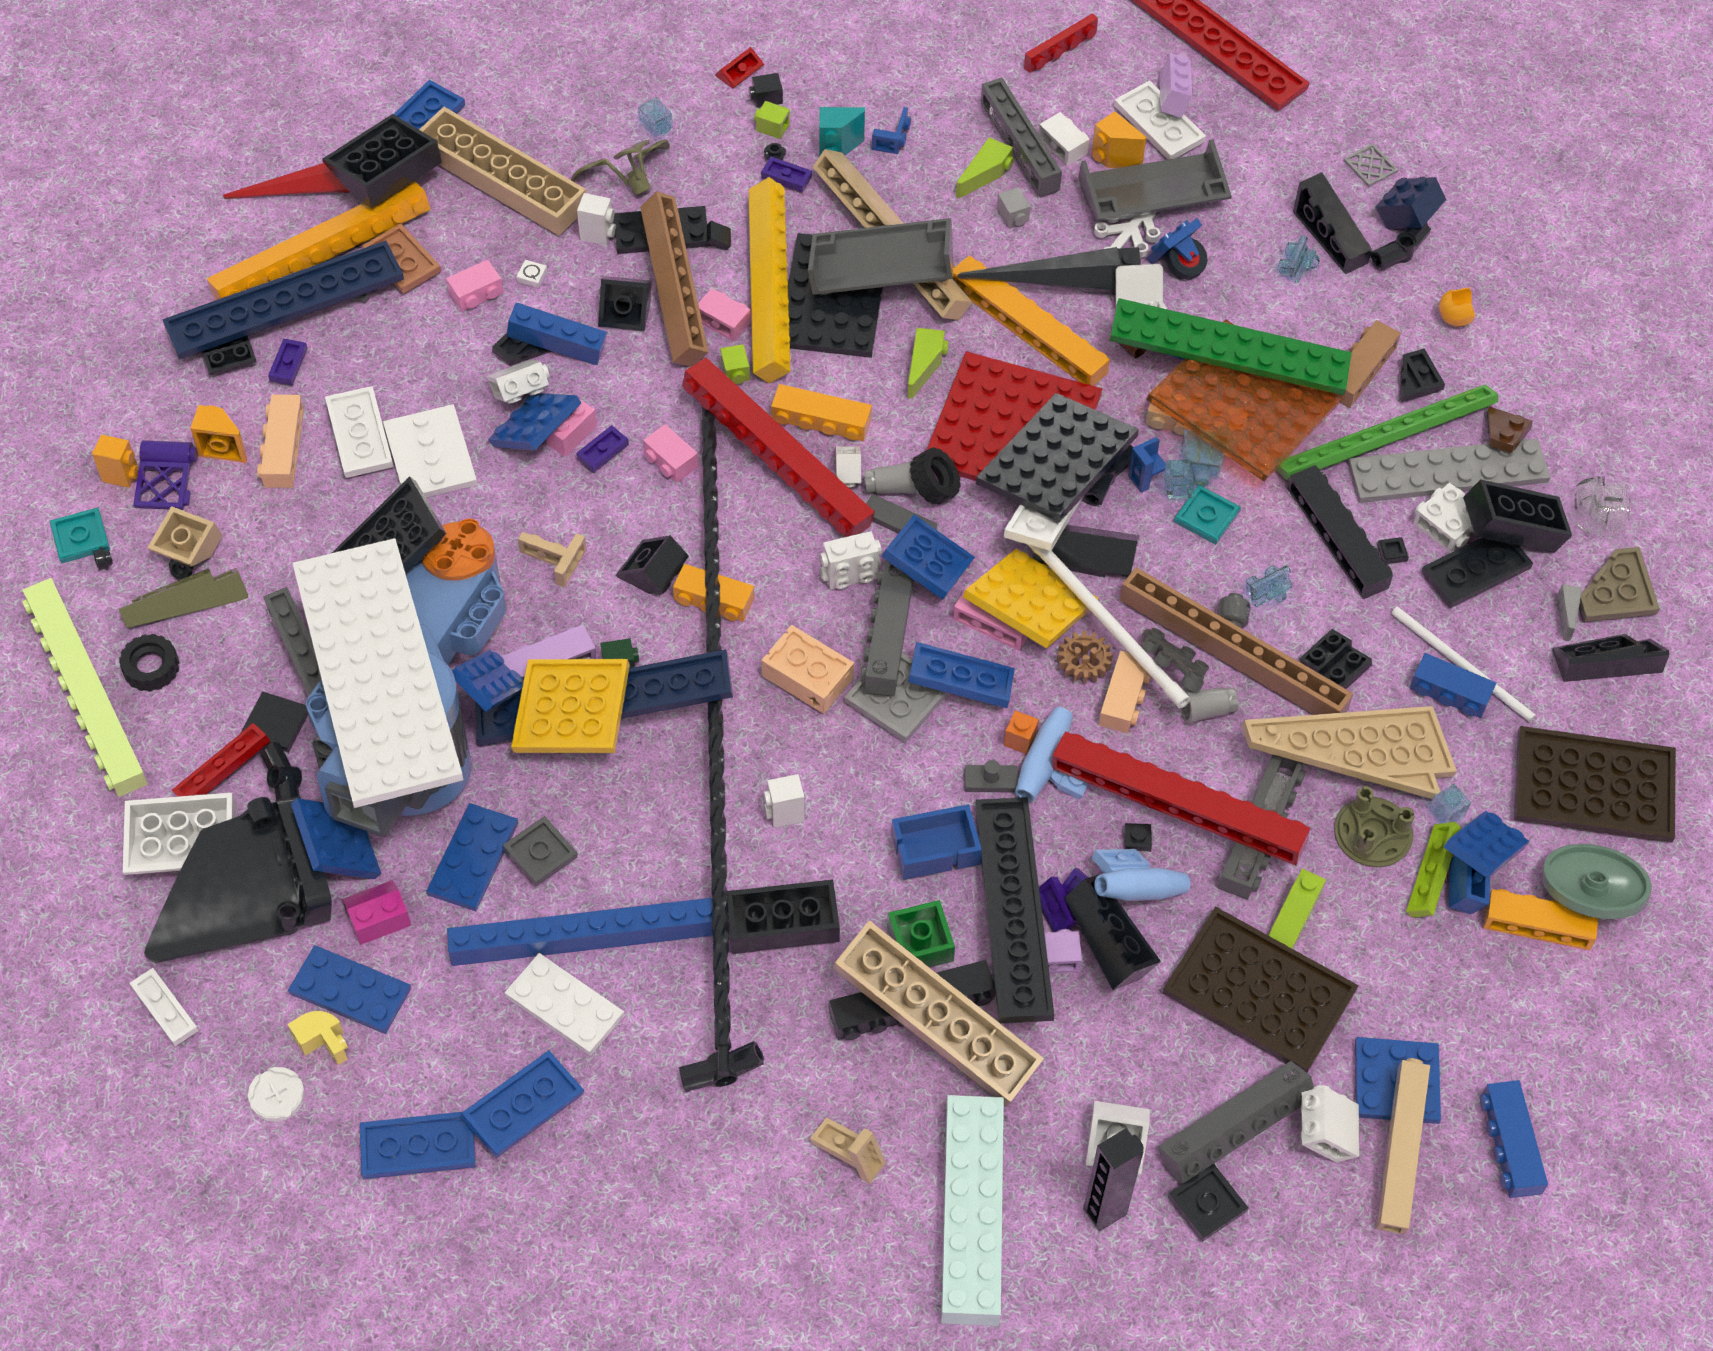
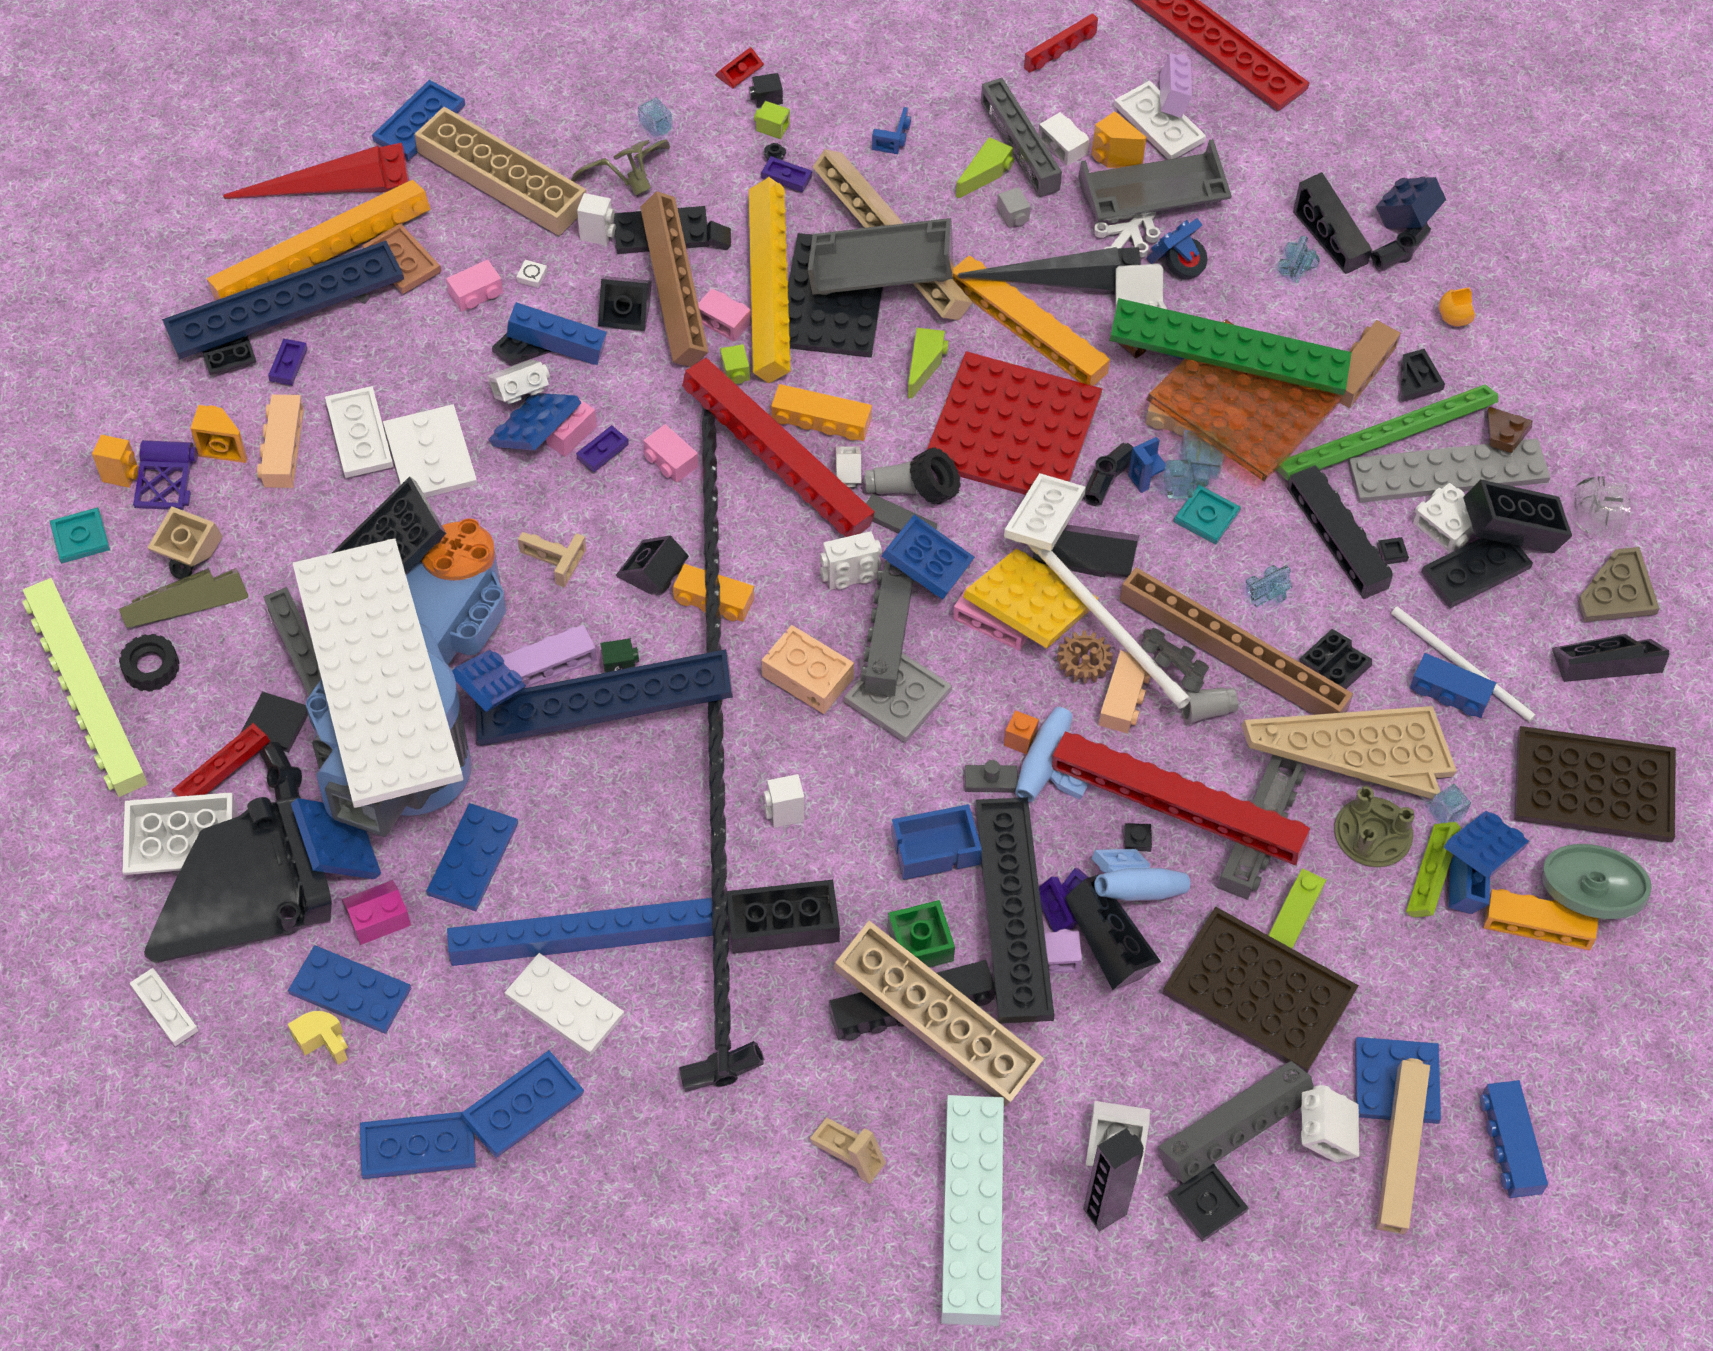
black plate [93,546,113,570] -> none
white tile [248,1067,305,1122] -> none
black slope [322,114,442,209] -> none
dark grey plate [503,816,578,887] -> none
yellow plate [511,659,630,753] -> none
teal slope [819,107,865,157] -> none
blue plate [908,642,1015,708] -> none
plate [976,393,1139,522] -> none
dark grey head [1217,593,1251,628] -> none
light grey window [1343,144,1399,187] -> none
light grey slope [1557,584,1582,641] -> none

